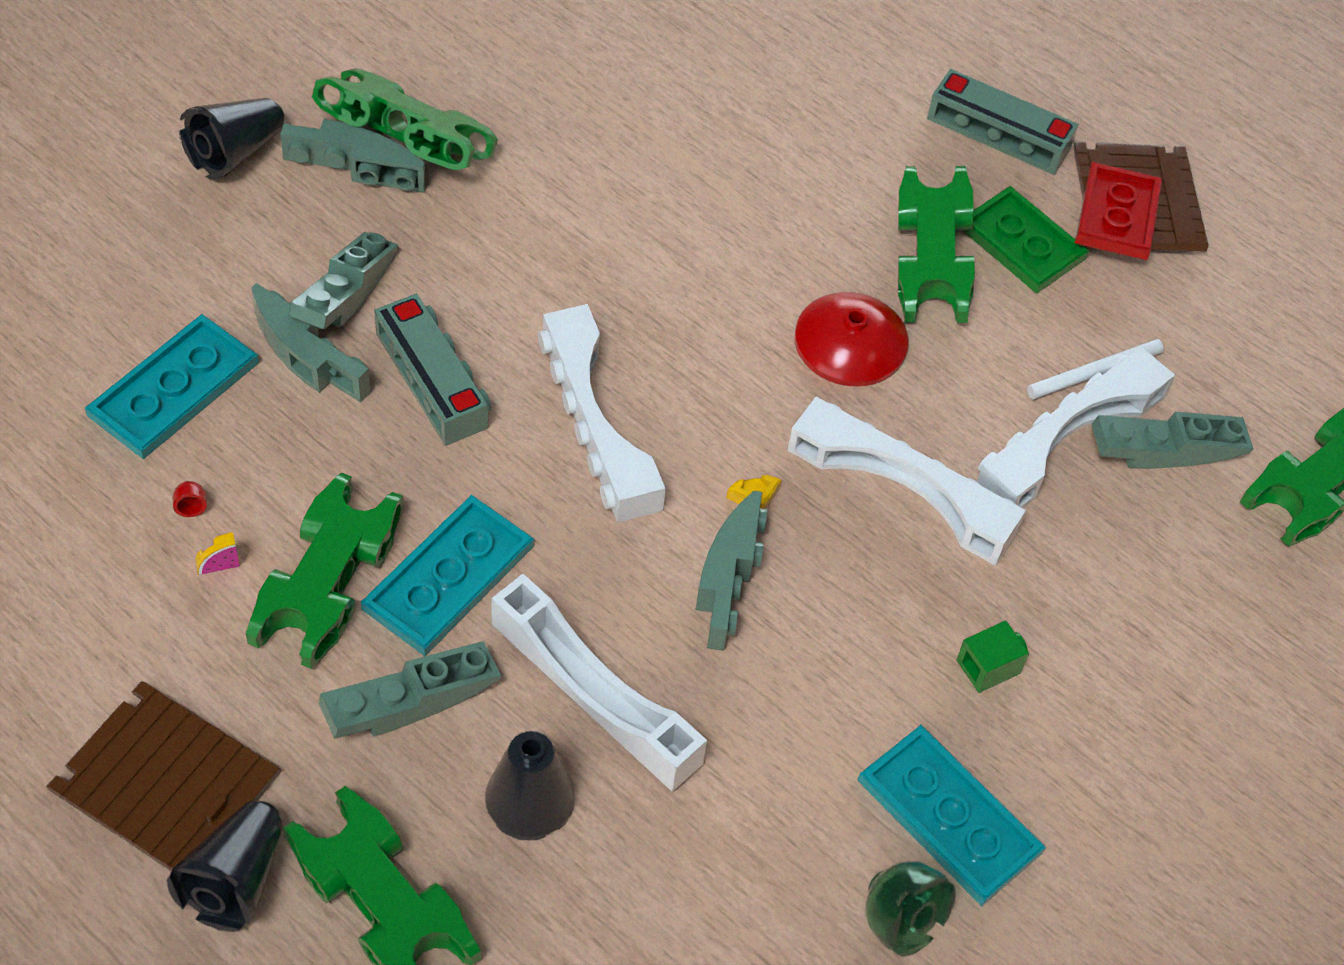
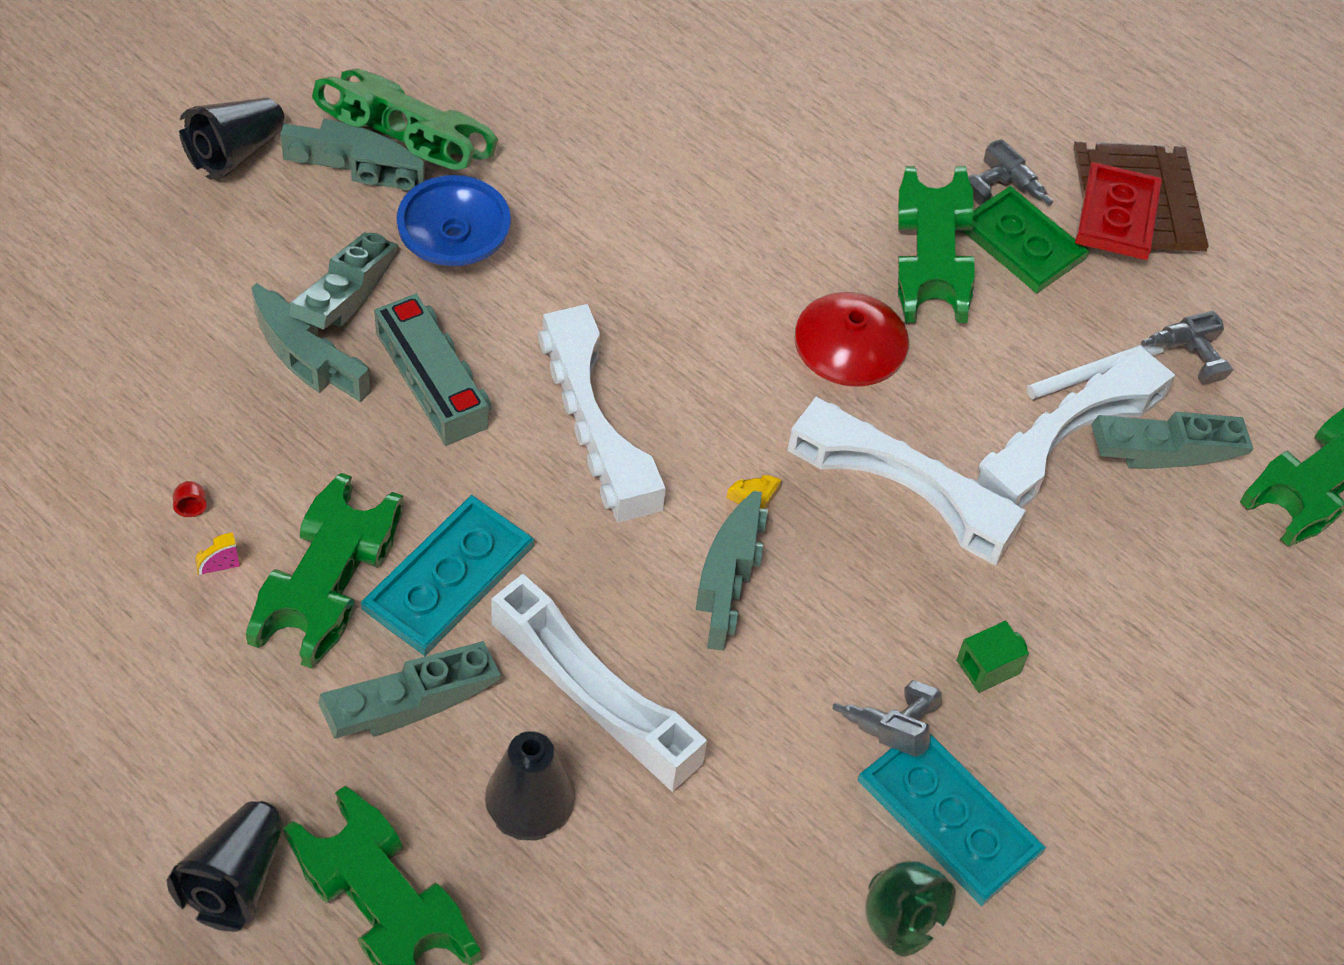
reddish brown door [46,681,280,871] -> none
teal tile [85,314,259,459] -> none
sand green brick [927,69,1079,175] -> none
none -> blue dish [397,175,511,266]
none -> flat silver piece [832,680,942,757]
none -> flat silver piece [968,139,1053,206]
none -> flat silver piece [1141,311,1233,385]

